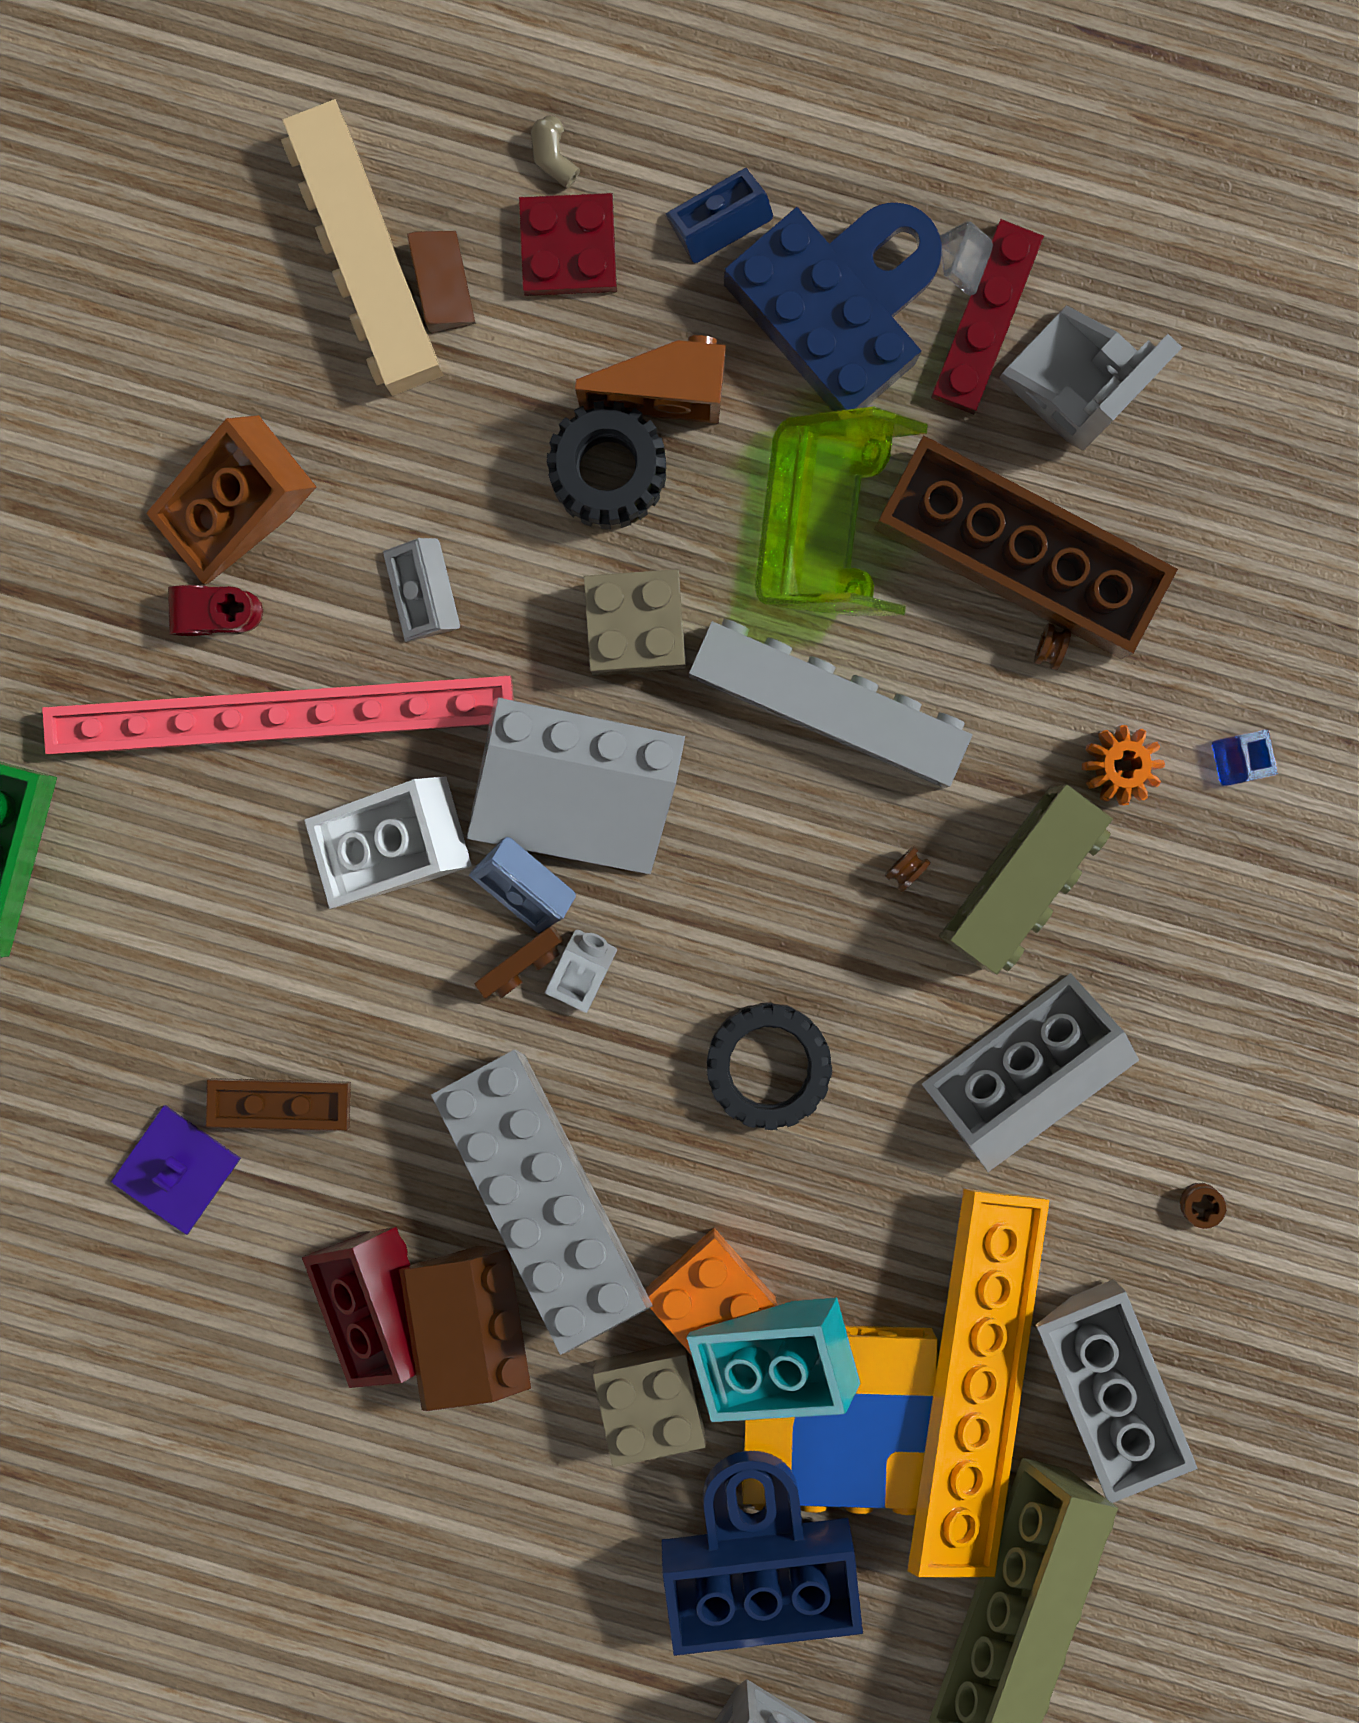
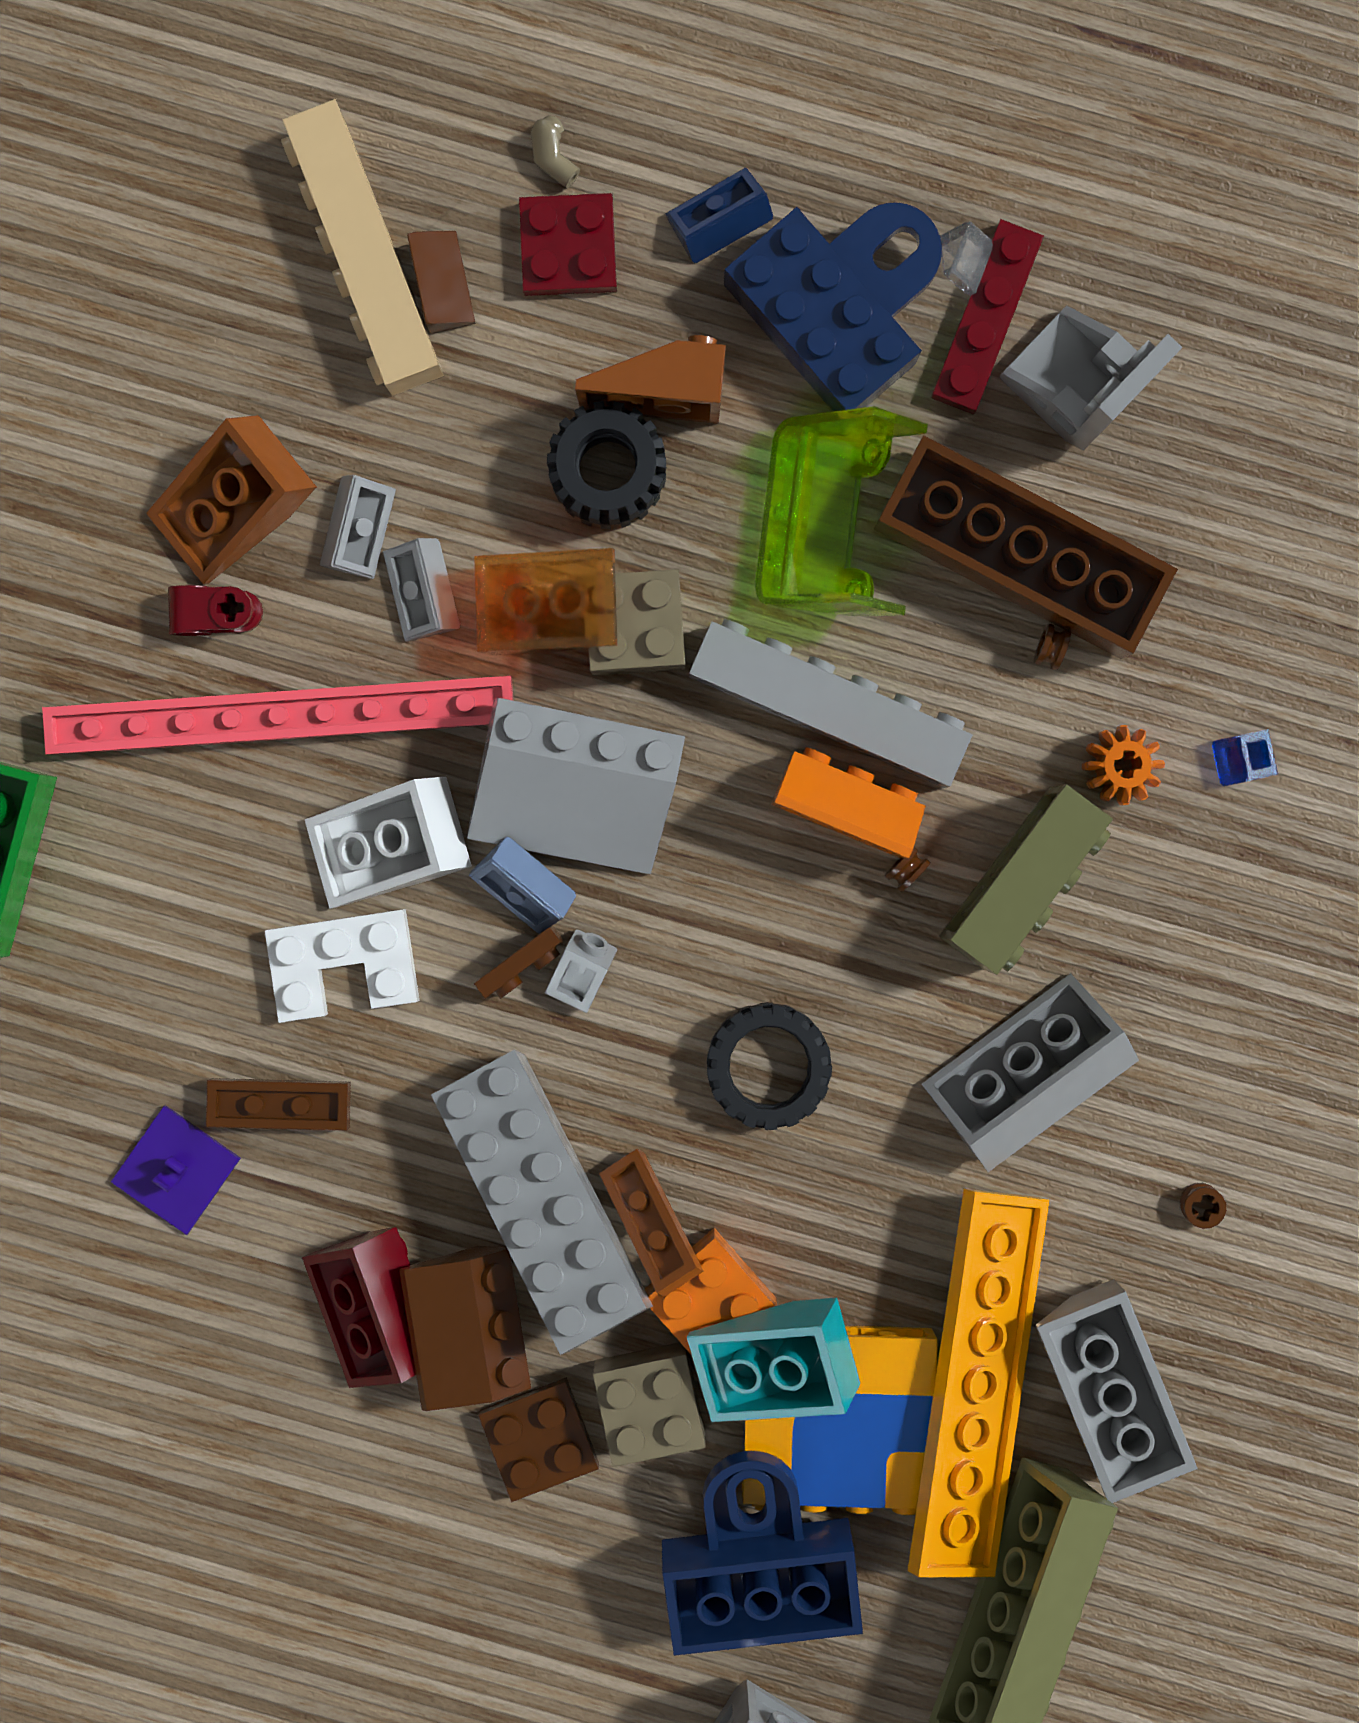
none -> white plate [265,909,420,1023]
none -> light grey slope [320,475,396,579]
none -> clear orange slope [474,548,617,655]
none -> reddish brown plate [478,1377,599,1502]
none -> dark orange plate [599,1149,704,1297]
none -> orange slope [771,747,926,858]

